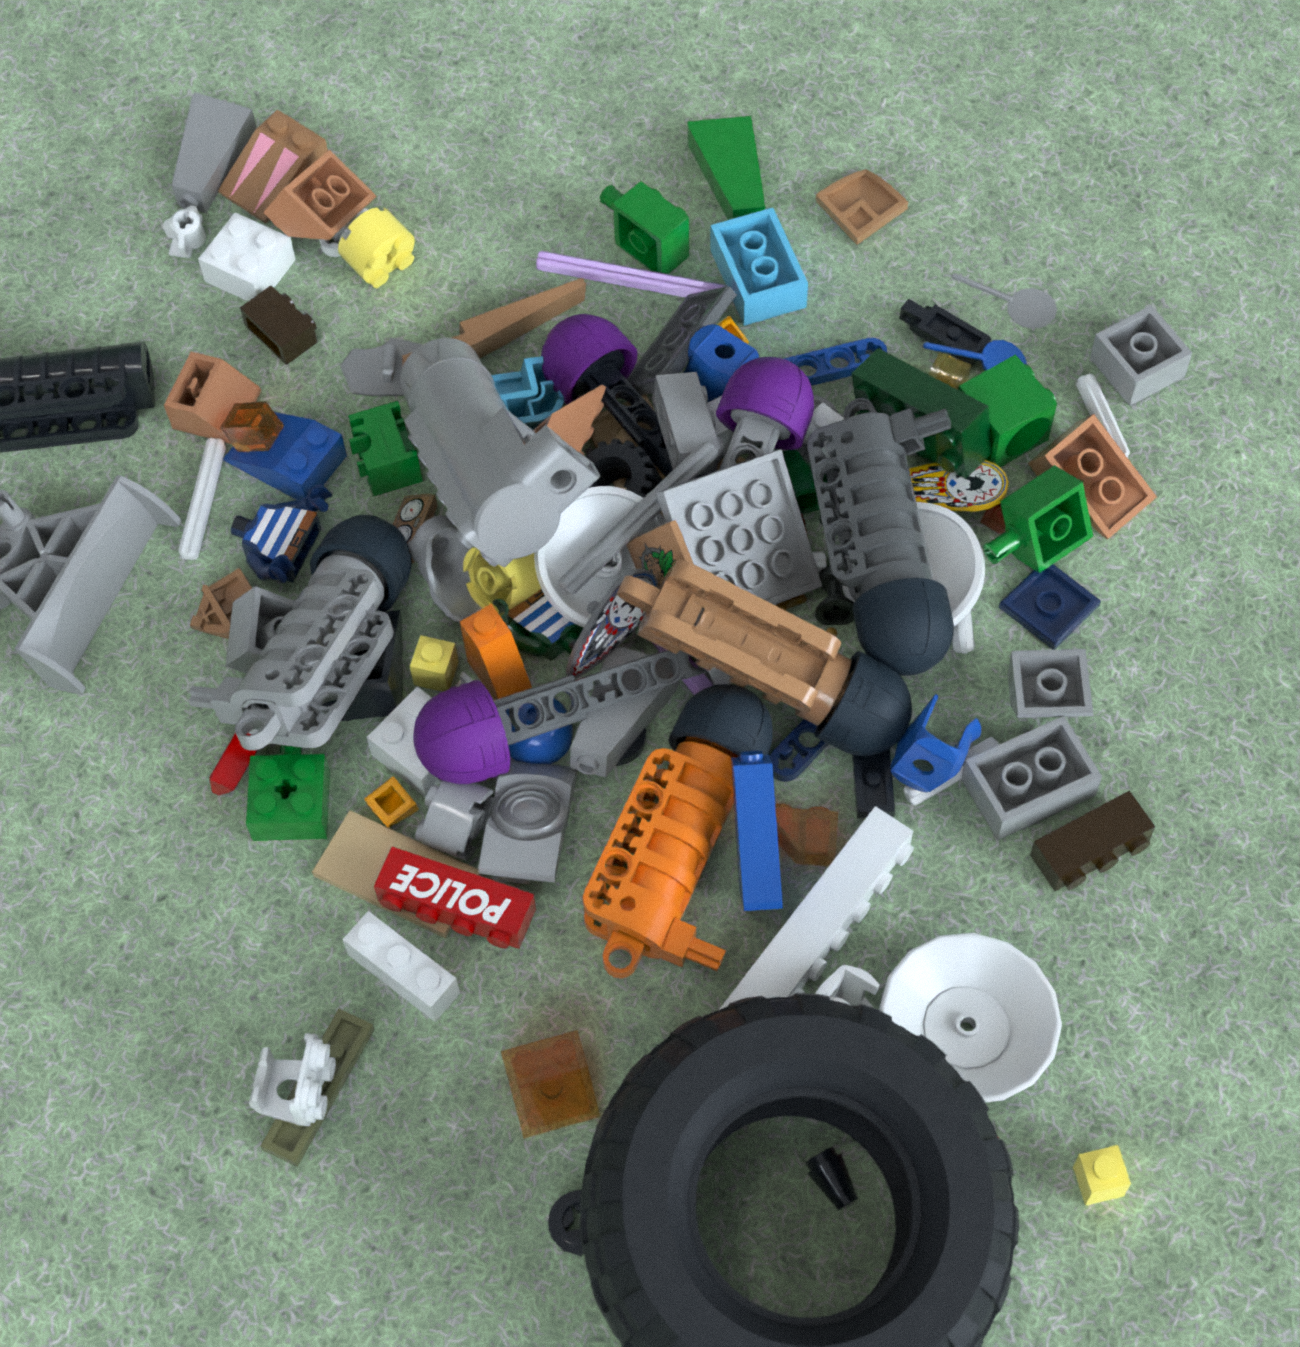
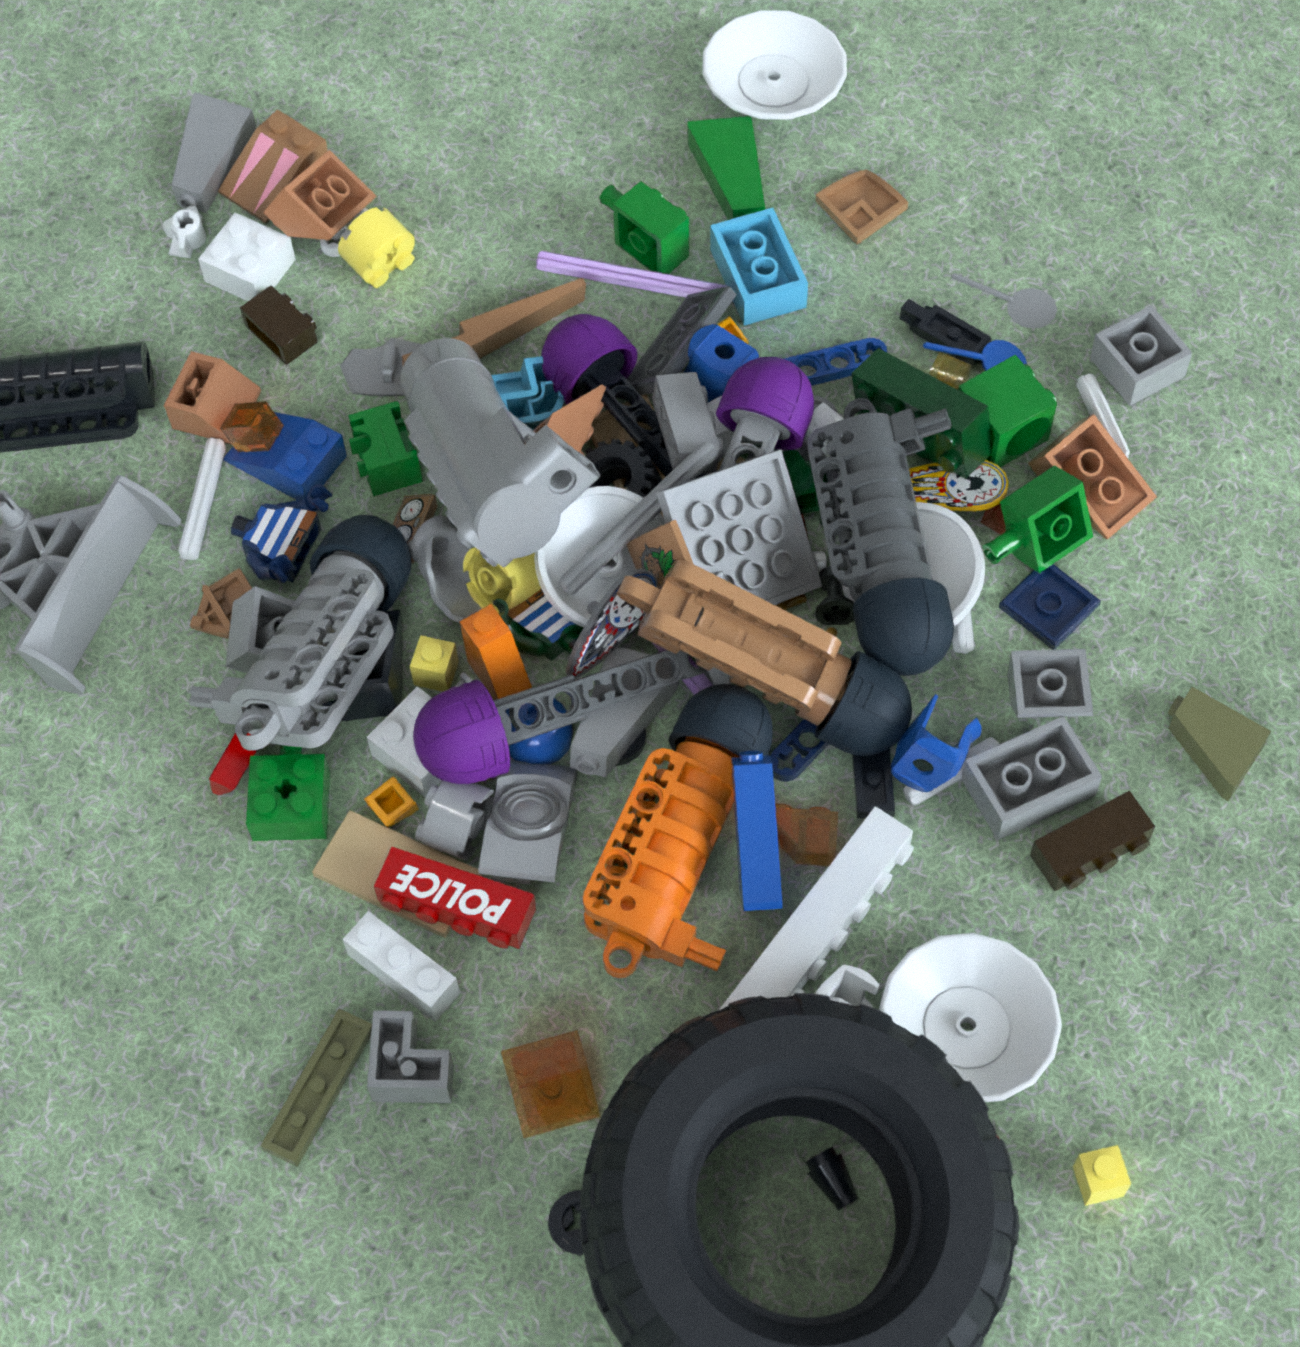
white piece [249,1033,336,1126] -> none
none -> light grey brick [367,1010,454,1103]
none -> white dish [702,10,847,120]
none -> olive slope [1168,687,1271,801]

